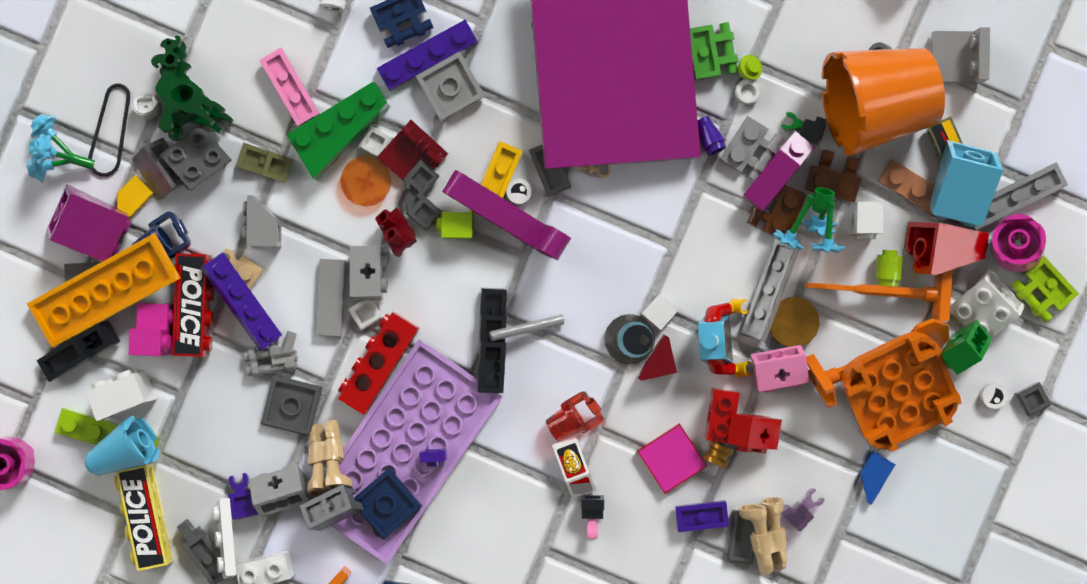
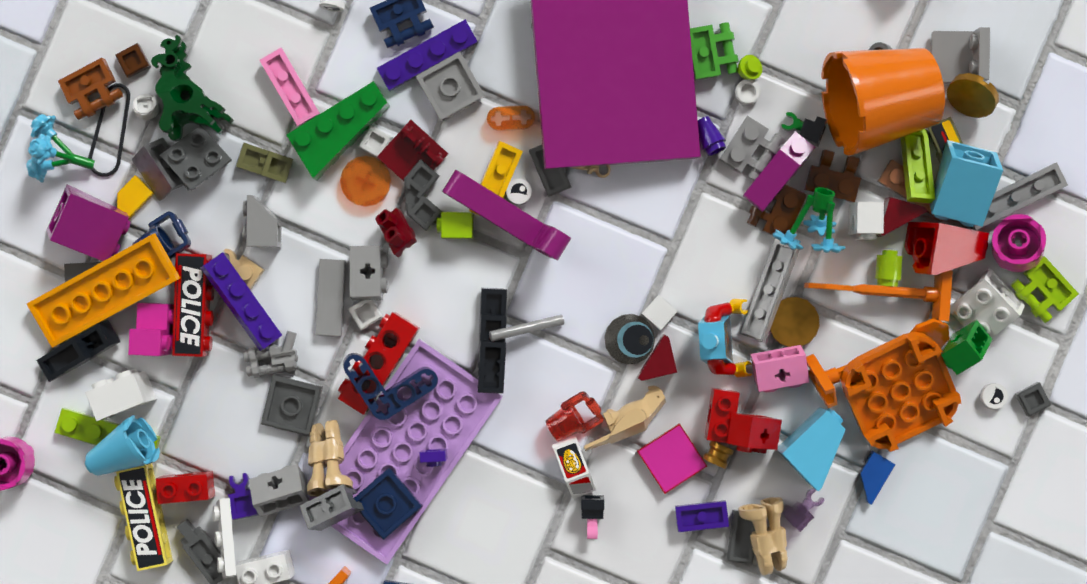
none -> dark orange plate [58,58,123,120]
none -> reddish brown tile [115,43,151,78]
none -> red brick [156,471,215,504]
none -> dark blue beam [343,353,438,420]
none -> clear orange beam [487,106,535,131]
none -> tan animal [584,386,666,451]
none -> medium azure slope [777,407,846,491]
none -> dark red slope [877,197,928,237]
none -> lime plate [900,129,935,203]
none -> pearl gold tile [947,73,999,118]

